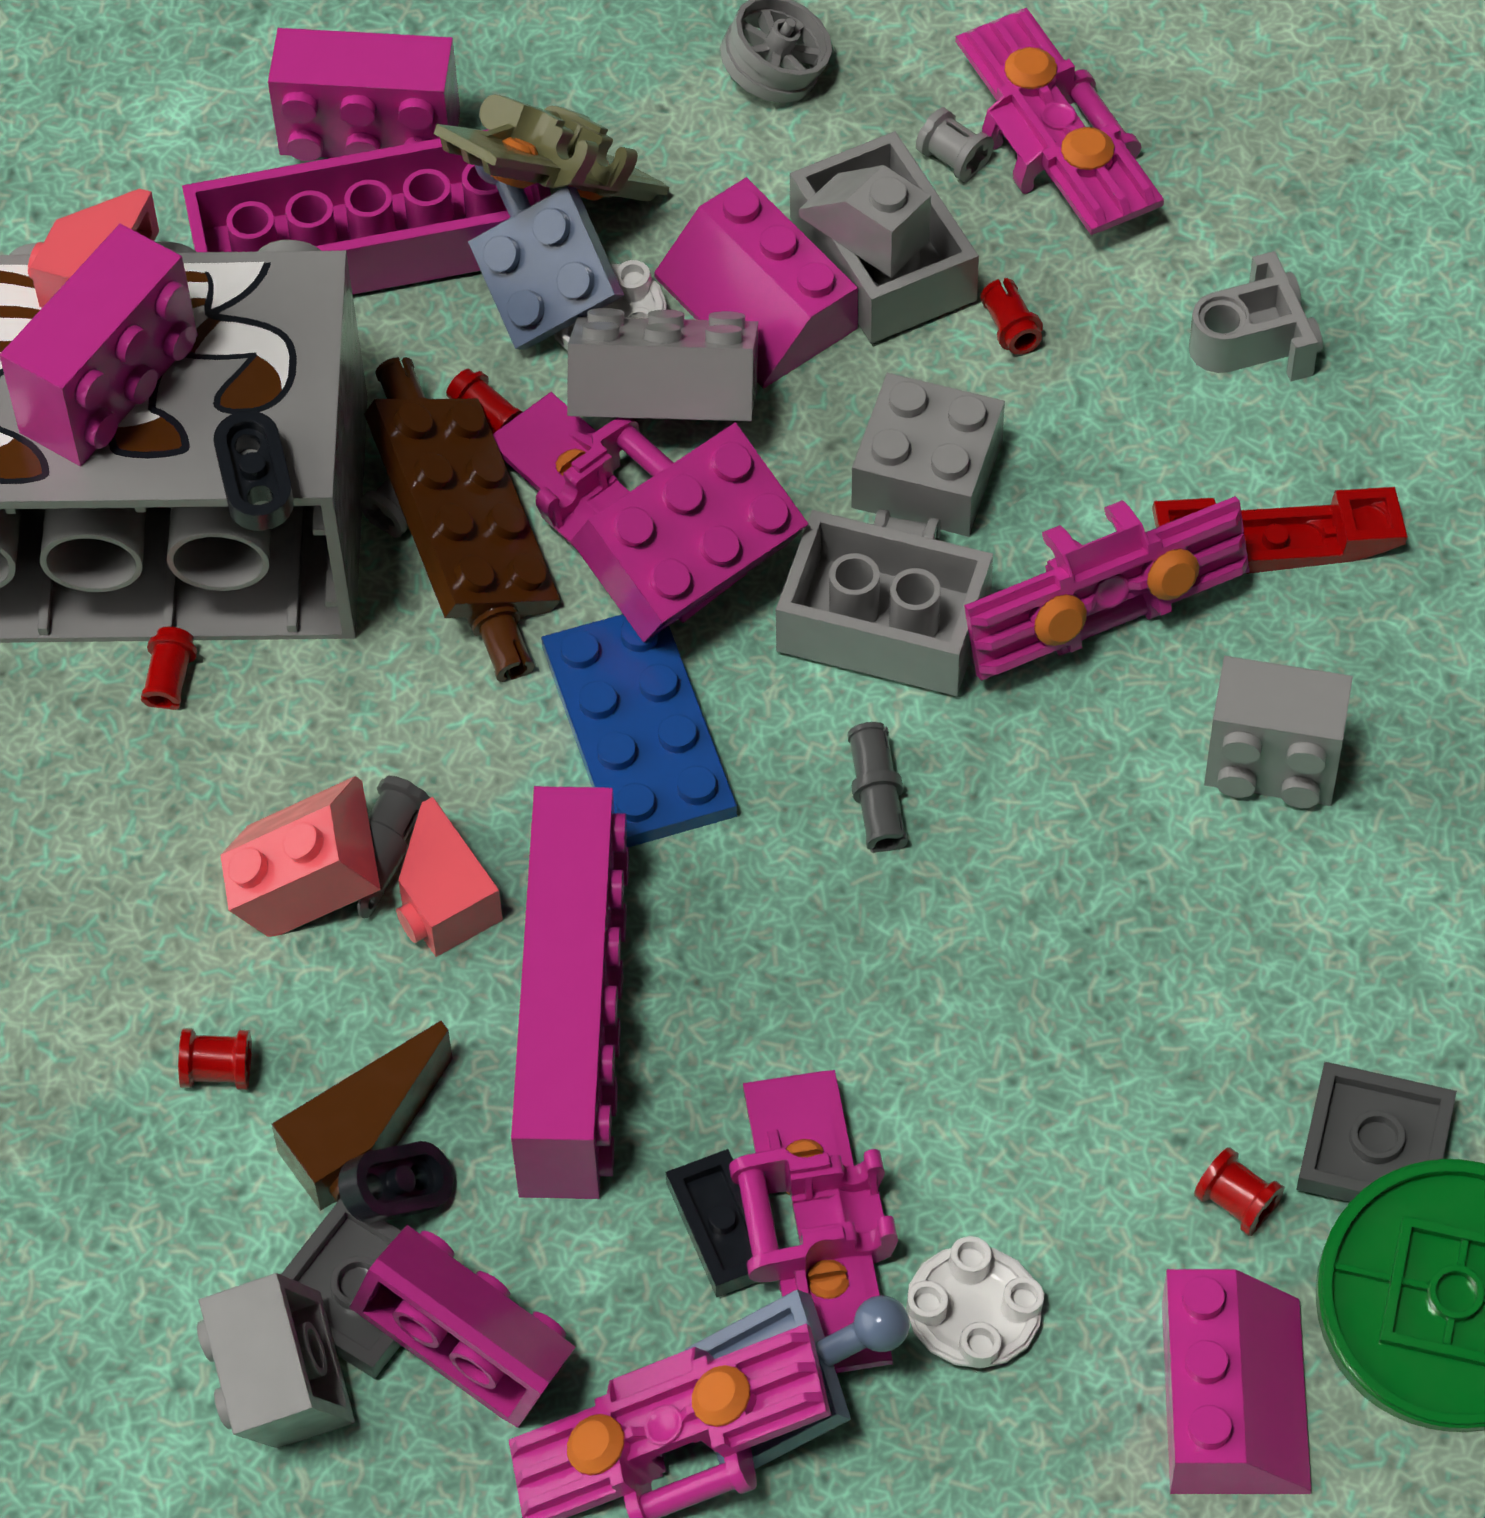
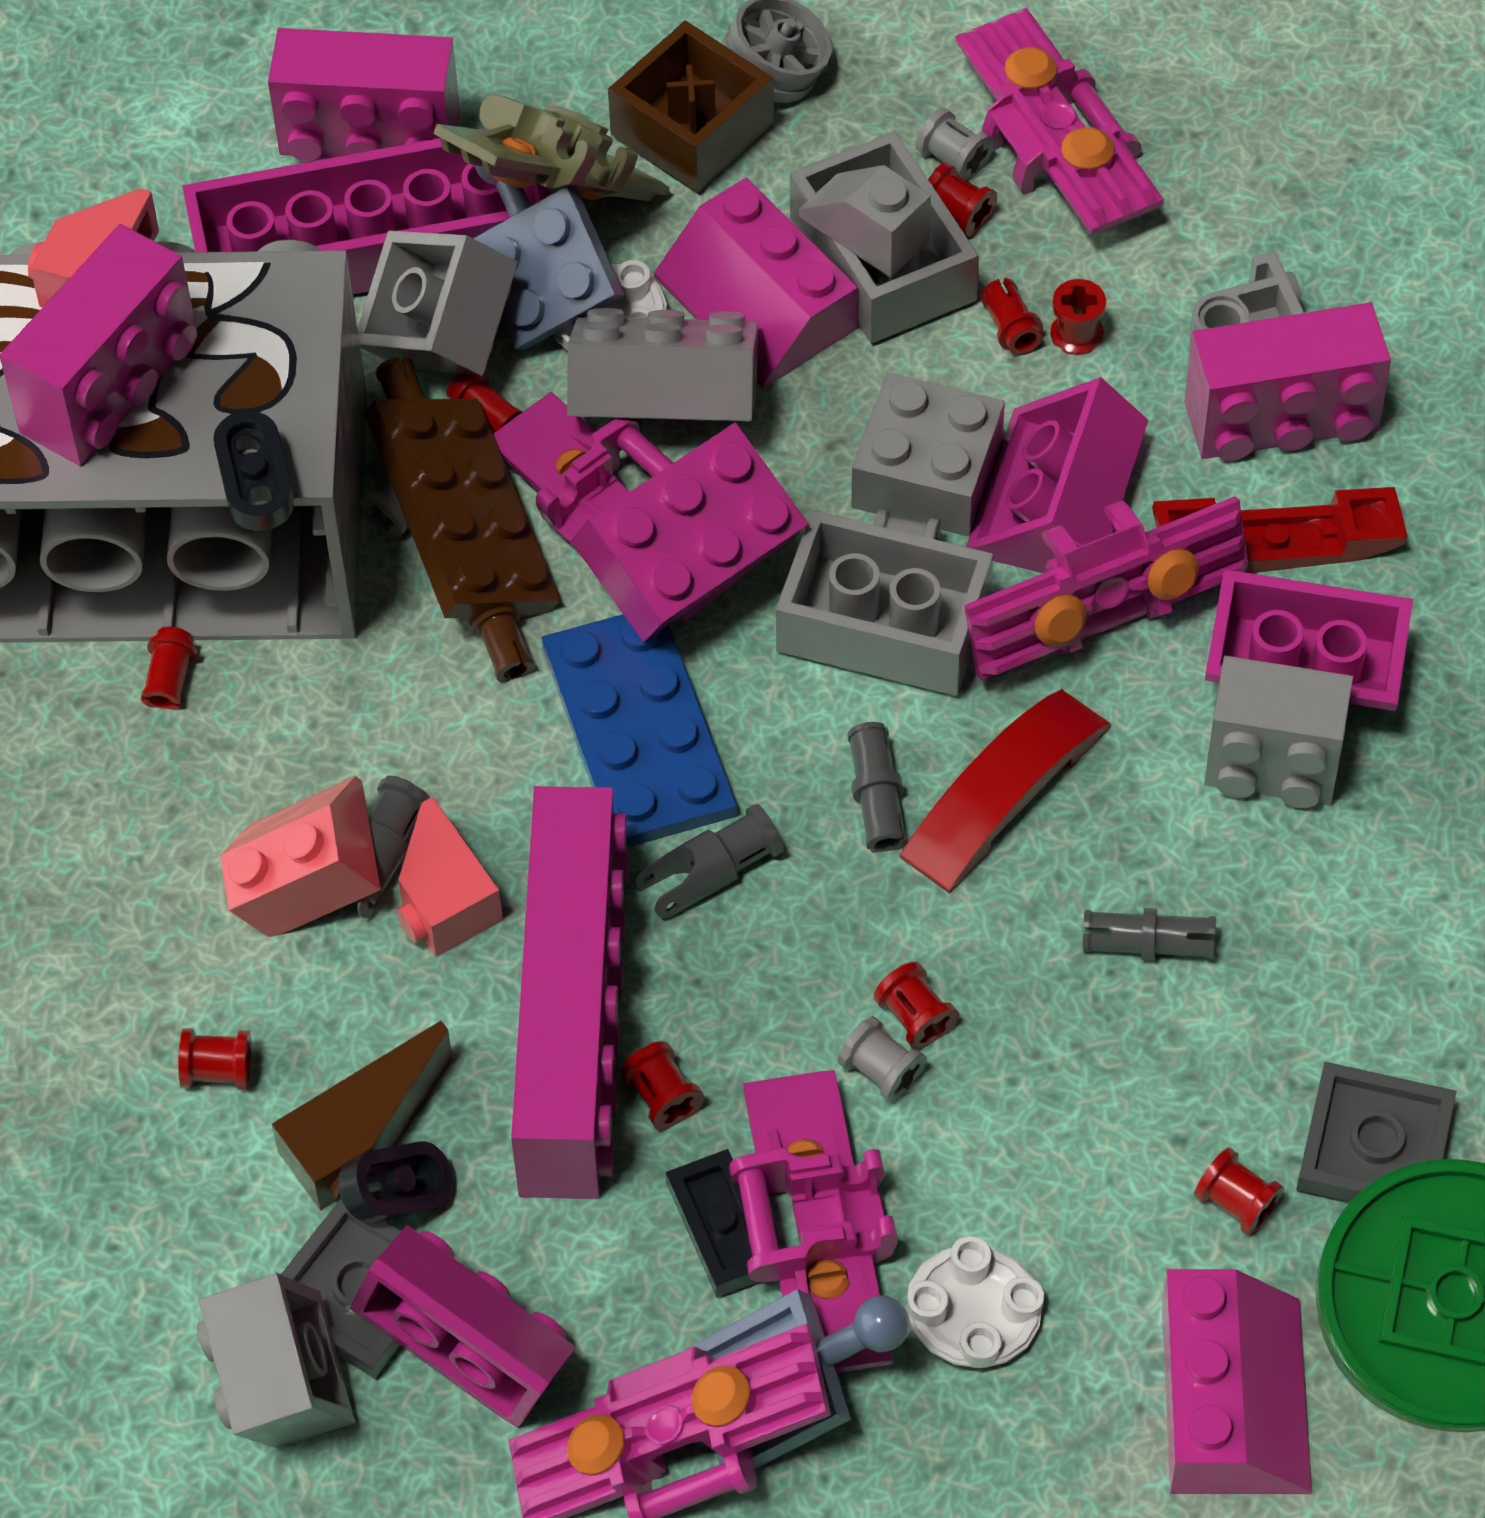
none -> light grey brick [358,231,518,376]
none -> reddish brown brick [608,20,774,192]
none -> red bush [620,1041,705,1131]
none -> dark grey piece [634,804,784,918]
none -> light grey bush [838,1016,927,1103]
none -> red bush [873,962,959,1050]
none -> red slope [900,689,1111,894]
none -> red bush [928,162,998,237]
none -> dark pink slope [966,377,1149,573]
none -> red bush [1050,279,1107,356]
none -> dark grey pin [1083,908,1216,961]
none -> dark pink brick [1184,302,1391,461]
none -> dark pink slope [1205,569,1413,711]

